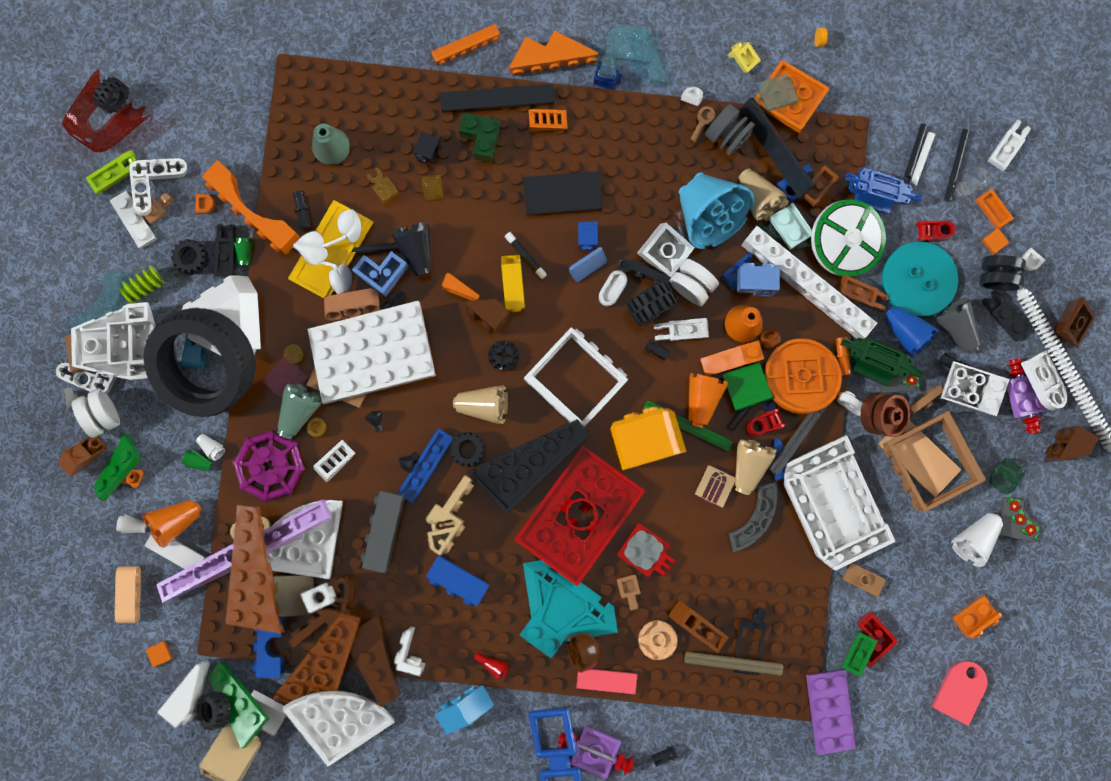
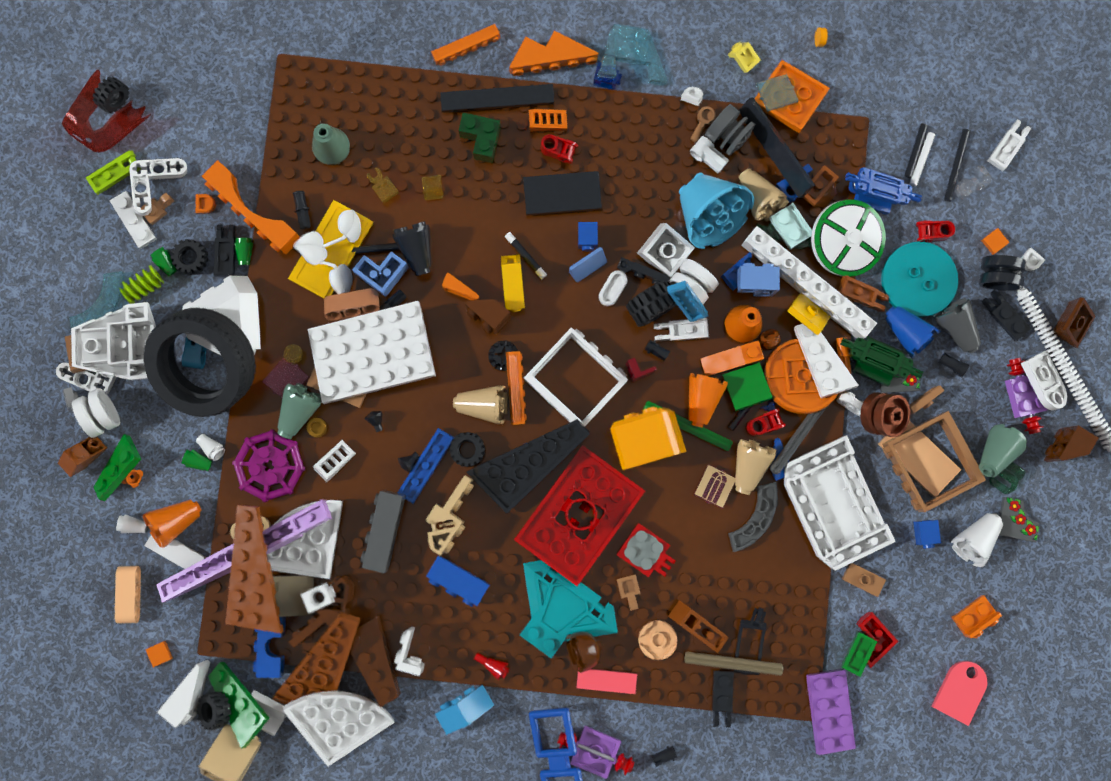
black brick [413,131,441,164] -> none
white slope [941,361,1009,416] -> none
orange tile [975,188,1014,229] -> none
none -> green cone [150,247,178,277]
none -> orange piece [506,351,527,425]
none -> red piece [540,134,578,164]
none -> dark red panel [625,358,657,382]
none -> dark azure plate [667,280,708,322]
none -> white piece [689,136,729,173]
none -> black hinge [712,670,734,728]
none -> yellow plate [788,293,831,335]
none -> white wing [794,324,859,398]
none -> blue brick [913,520,941,548]
none -> sand green cone [979,424,1027,477]

